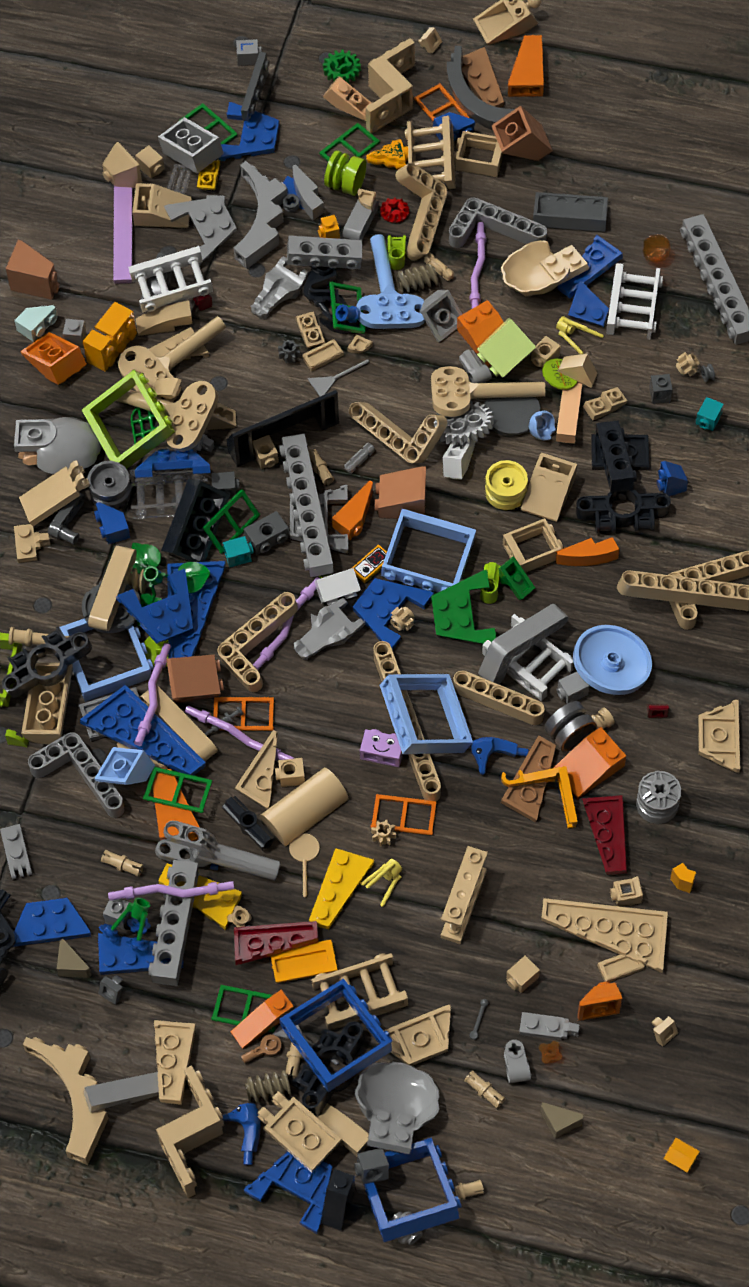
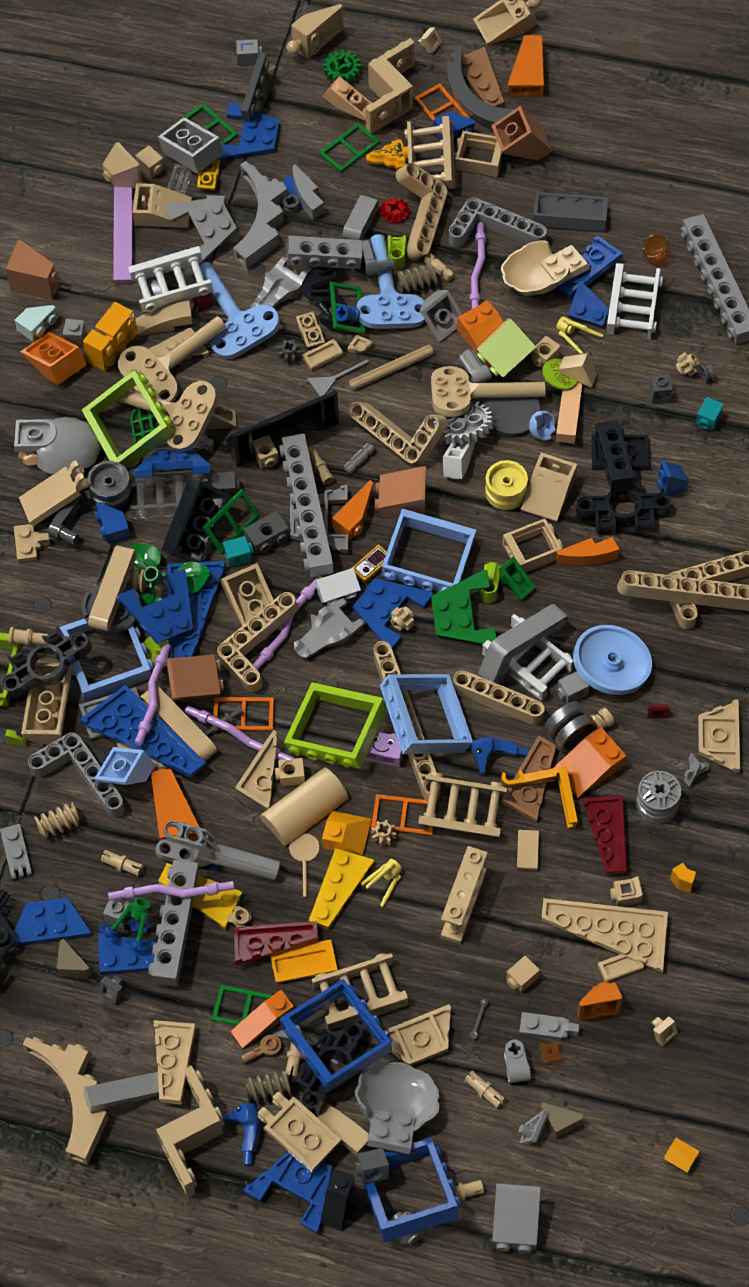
green window [143,767,213,813] -> none
tan slope [153,378,181,400] -> none
black piece [222,796,275,850] -> none
light orange brick [318,215,340,239] -> none
lime wheel [324,150,367,196] -> none
tan tile [358,189,376,210] -> none
tan slope [583,387,627,420] -> none
none -> tan piece [34,802,79,839]
none -> light blue piece [199,262,280,359]
none -> tan slope [220,563,277,628]
none -> lime window [284,682,387,769]
none -> tan slope [287,4,344,59]
none -> light orange slope [322,811,372,856]
none -> tan axle [349,345,434,390]
none -> dark grey beam [362,240,394,276]
none -> tan fence [418,772,507,837]
none -> light grey slope [492,1183,540,1253]
none -> tan tile [517,830,539,871]
none -> light grey piece [519,1110,548,1145]
none -> light grey piece [684,753,710,787]

